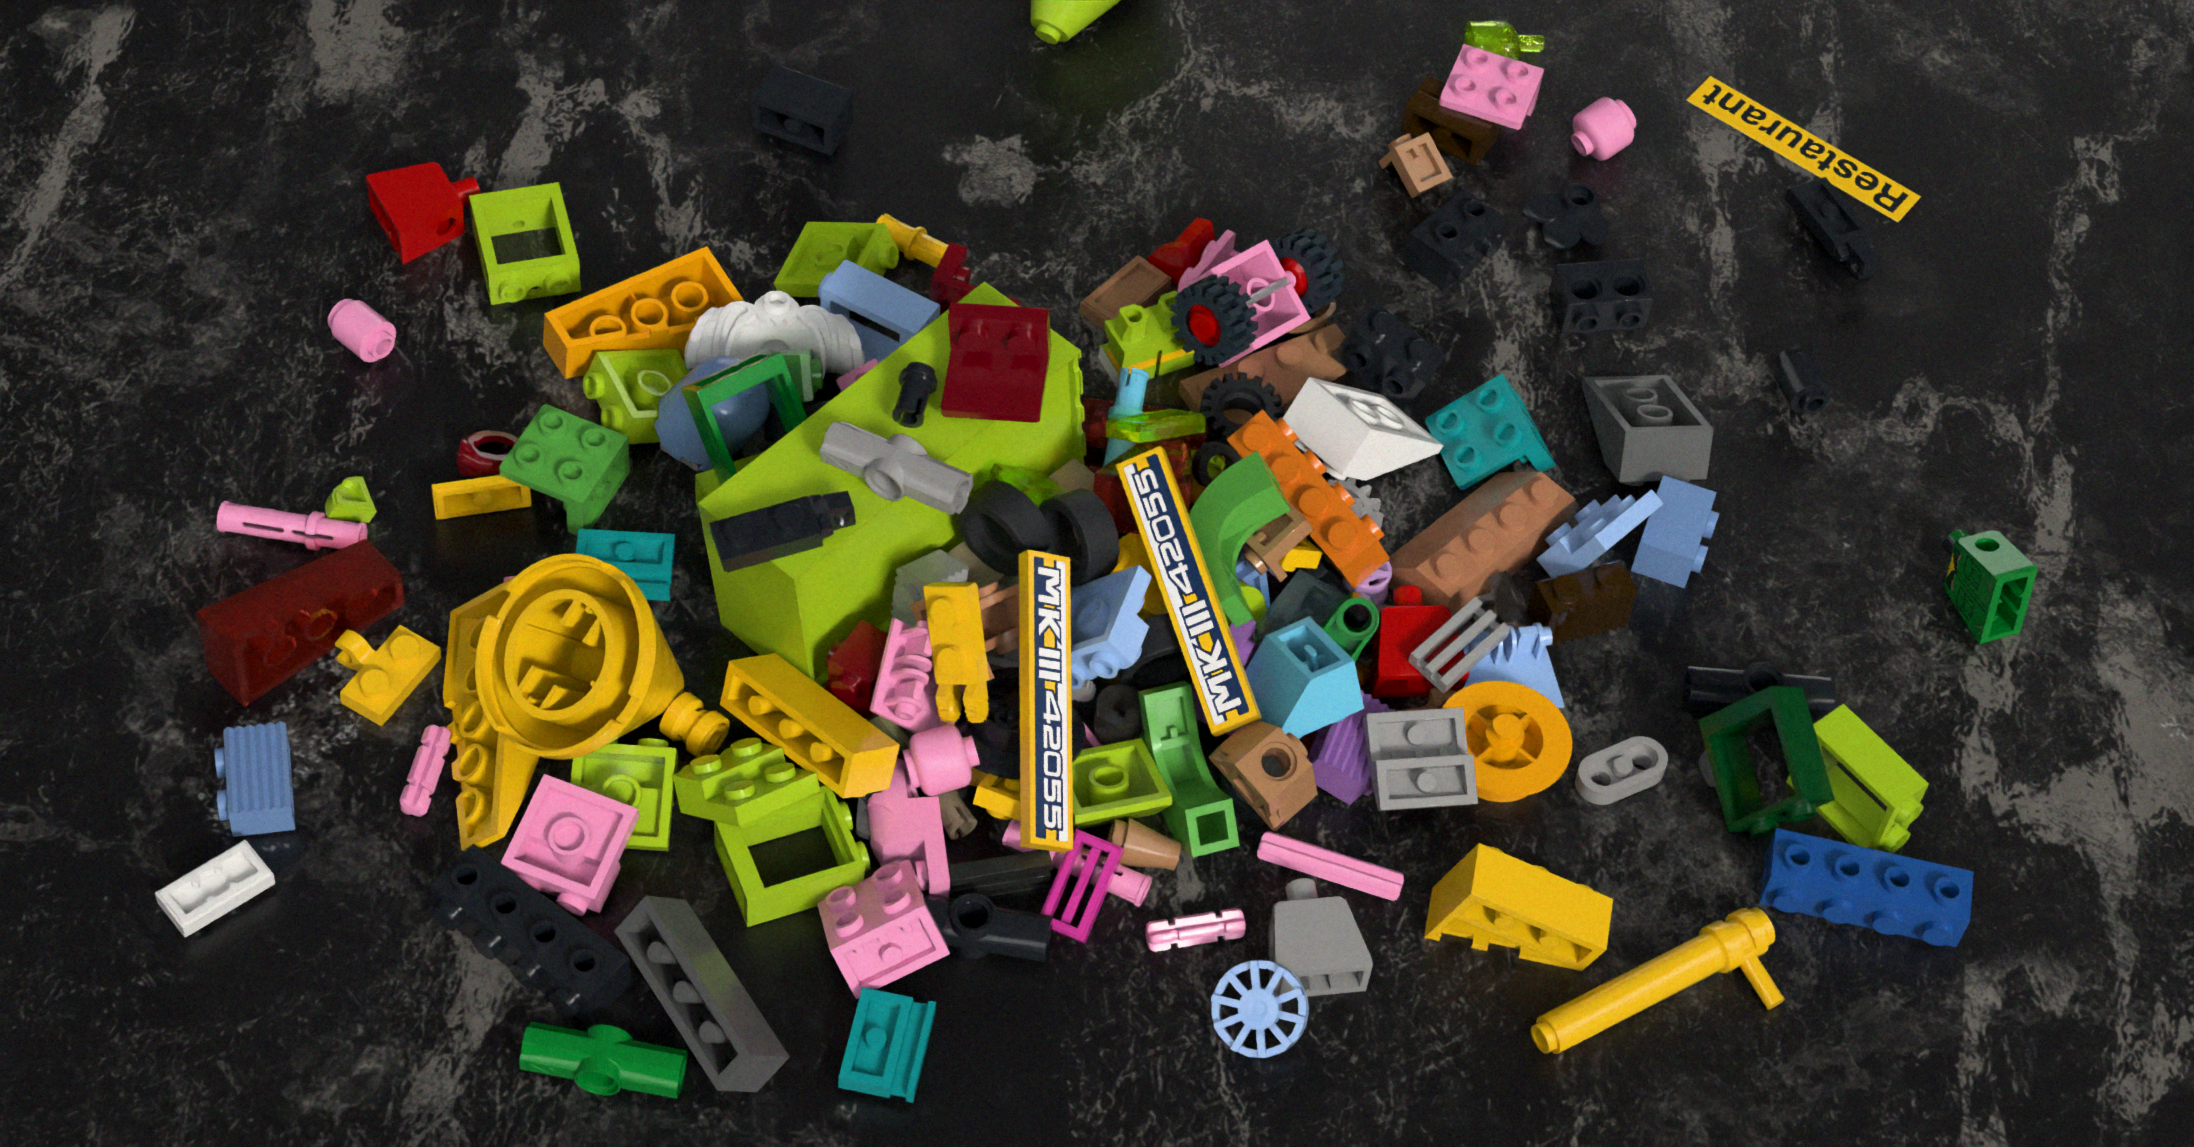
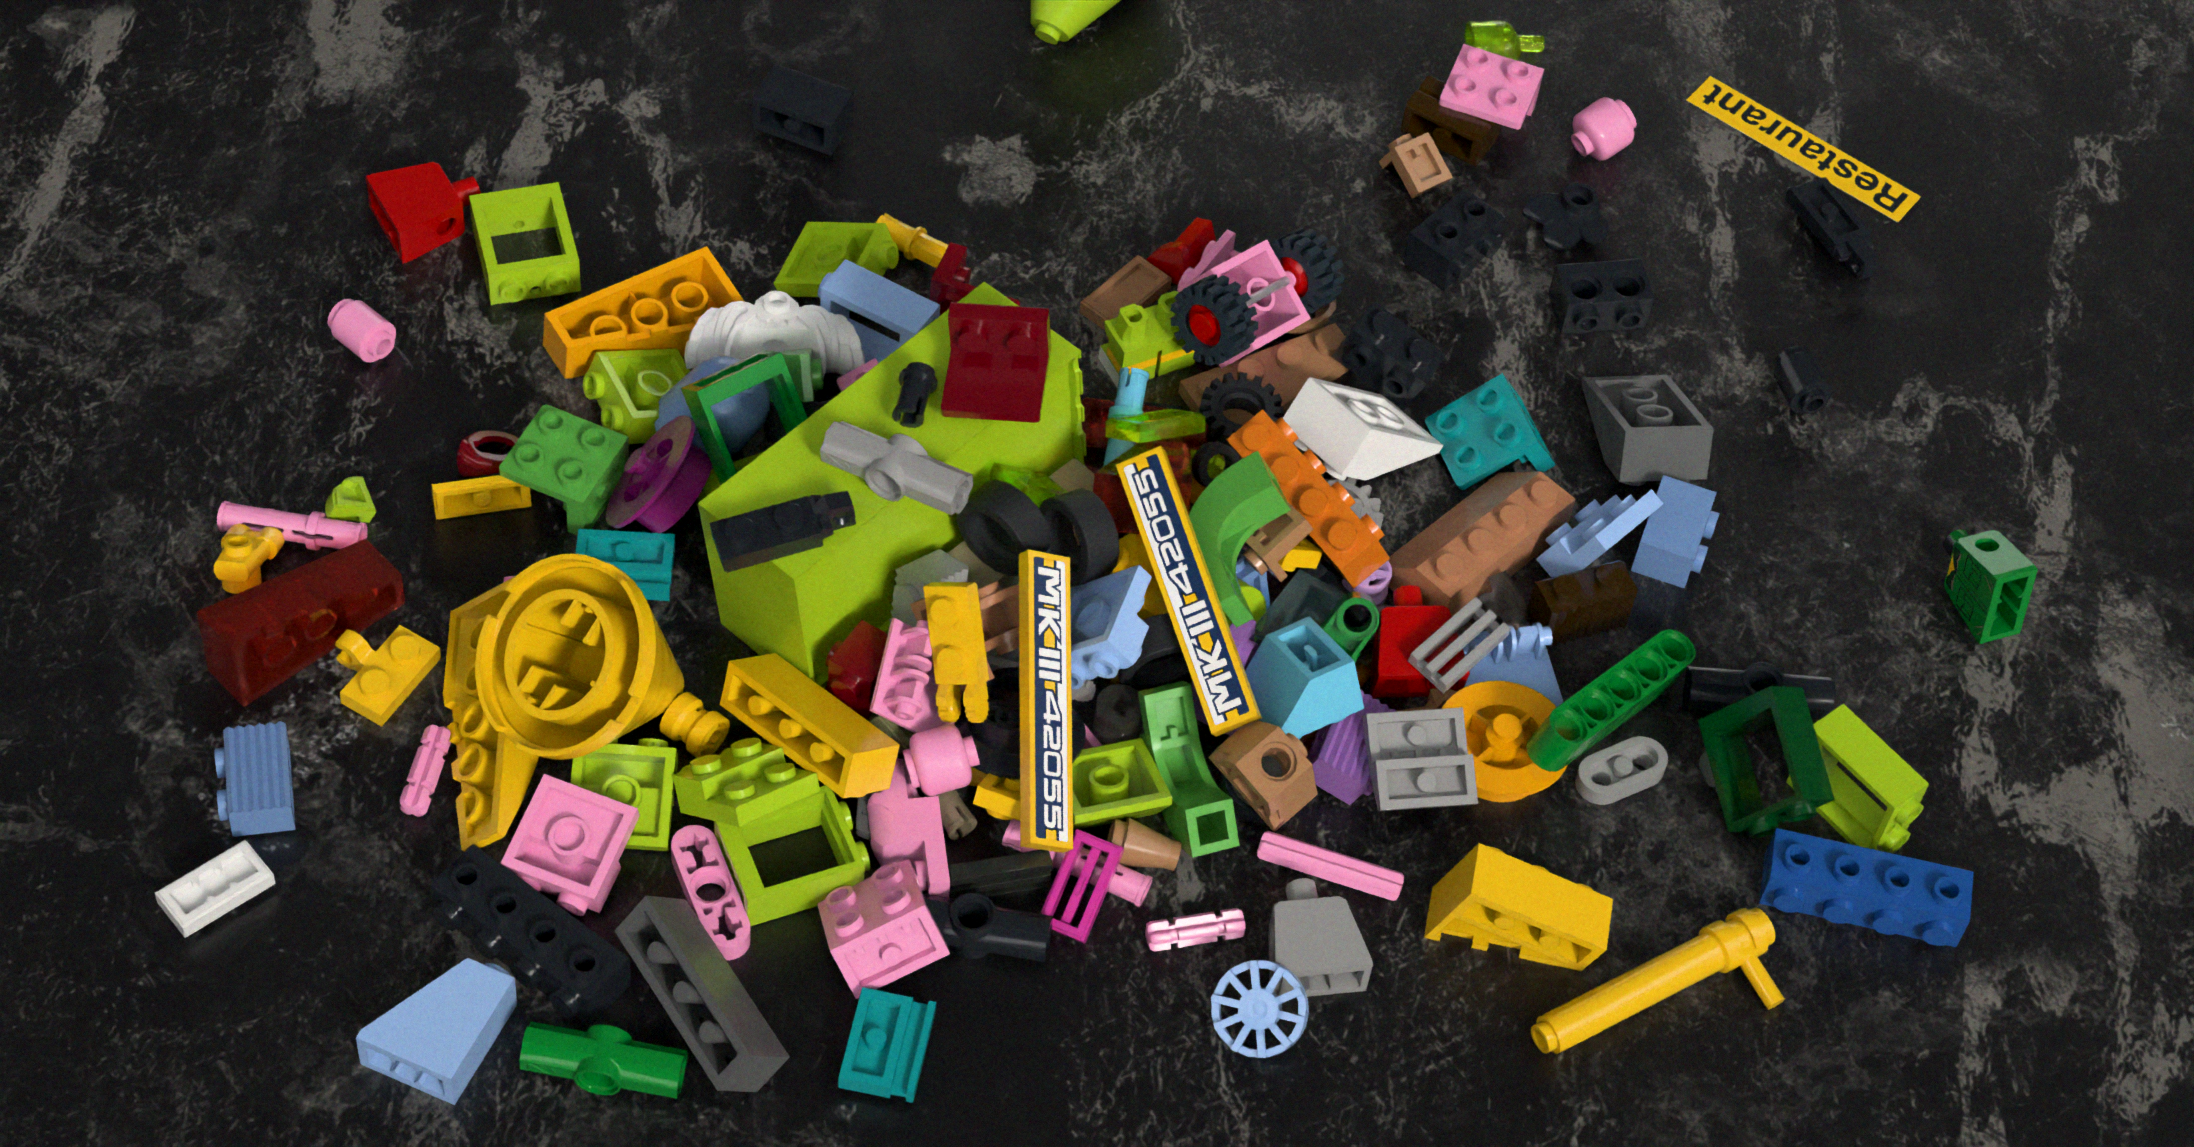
none -> yellow plate [214,523,284,594]
none -> light blue slope [356,958,517,1105]
none -> magenta wheel [606,415,712,533]
none -> bright pink beam [671,825,751,960]
none -> green beam [1526,629,1696,772]

